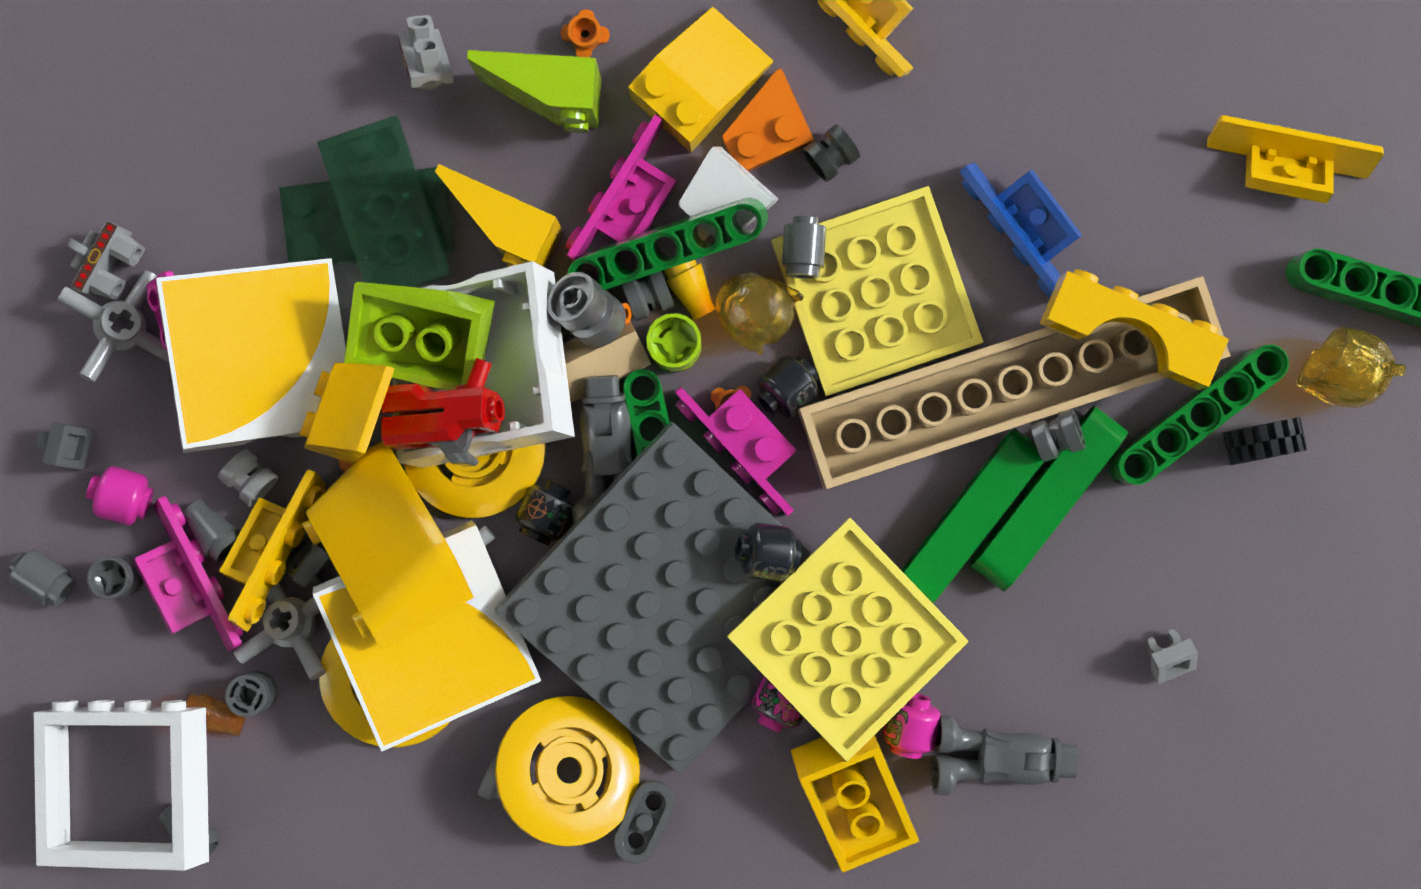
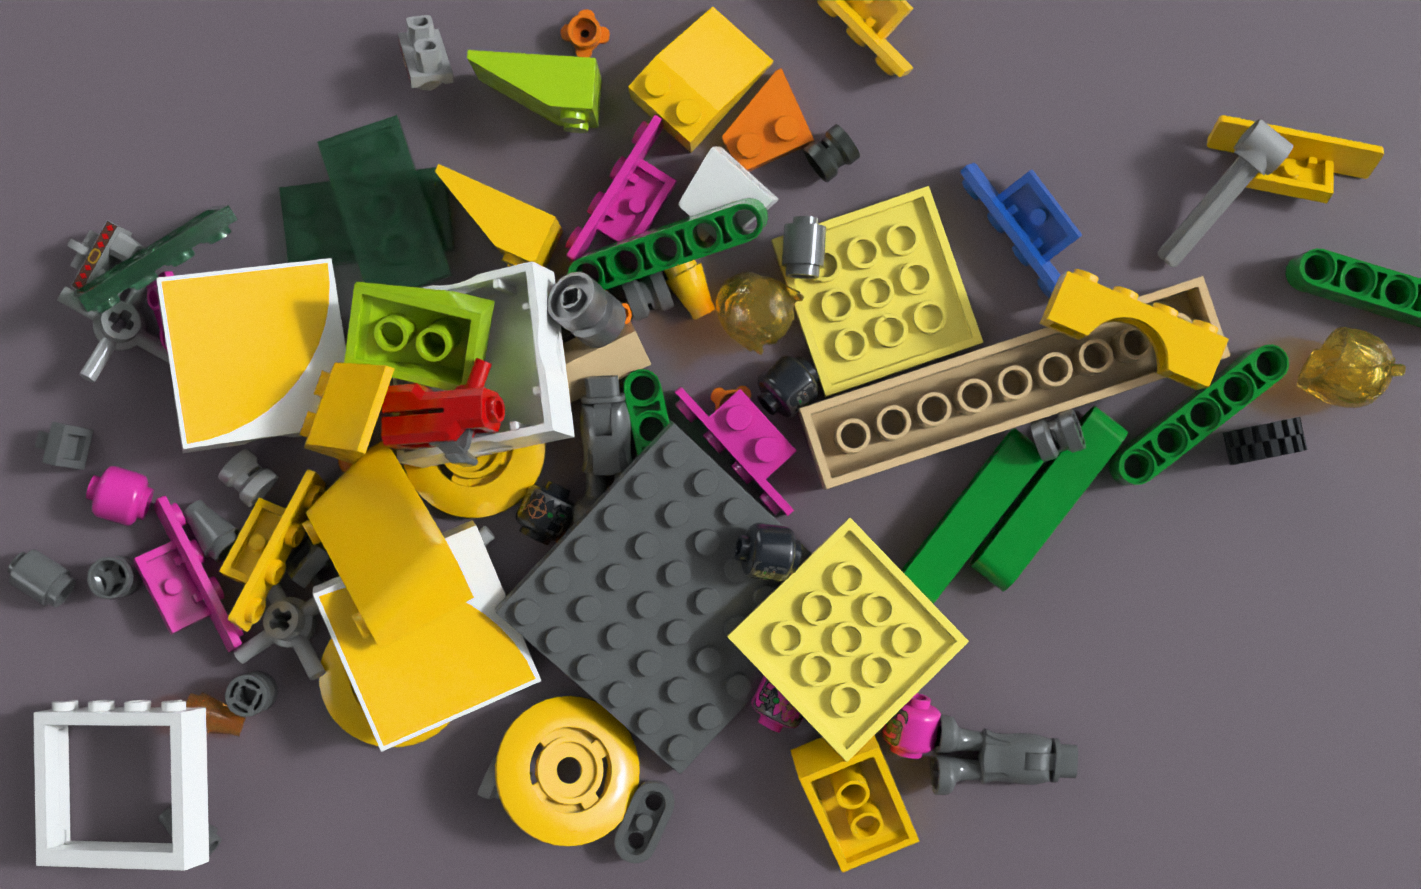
lime wheel [646,313,702,373] -> none
light grey tile [1148,629,1198,685] -> none
none -> clear green plate [69,205,238,314]
none -> light grey axle [1157,119,1294,268]

